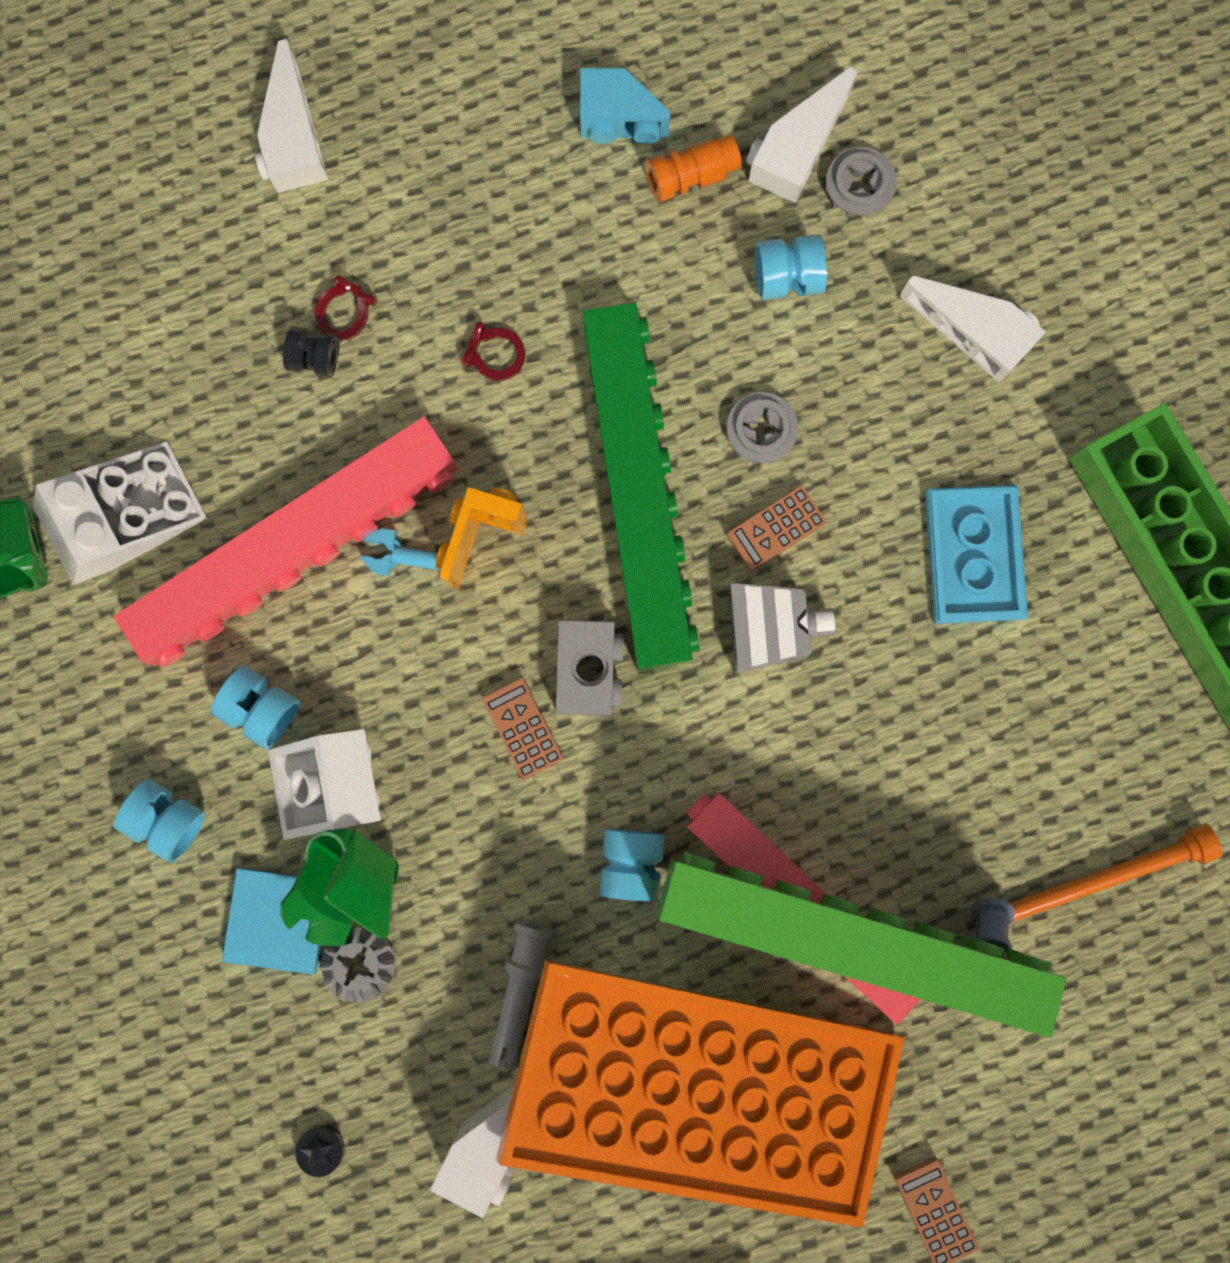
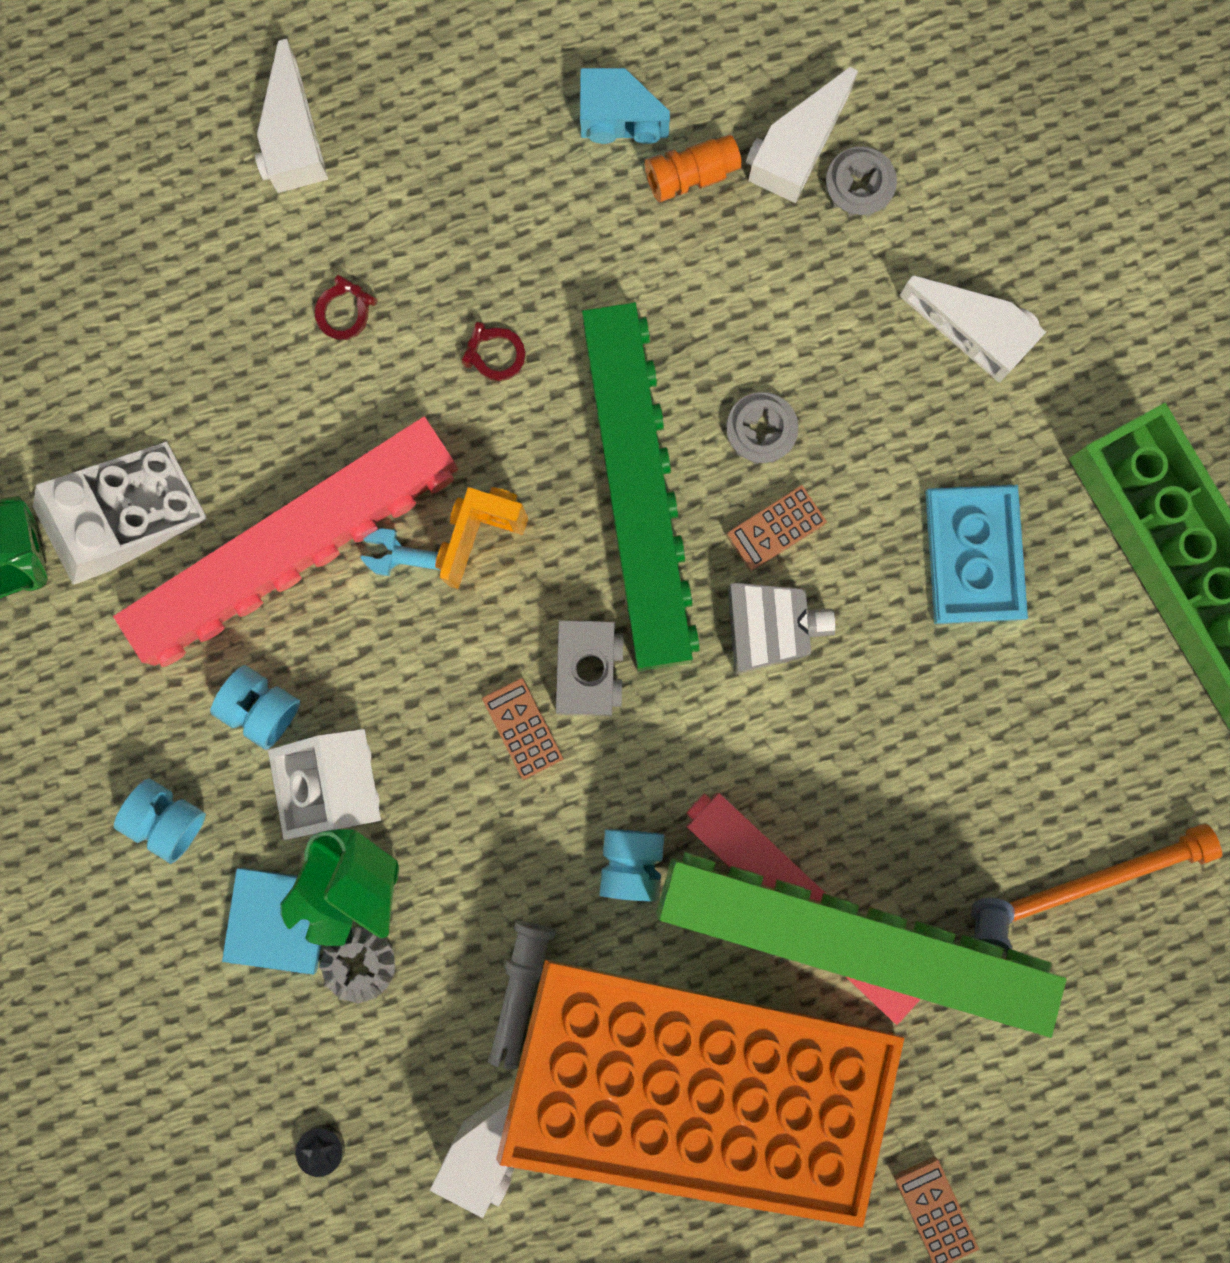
black wheel [283,326,340,379] -> none
medium azure wheel [755,234,827,300] -> none

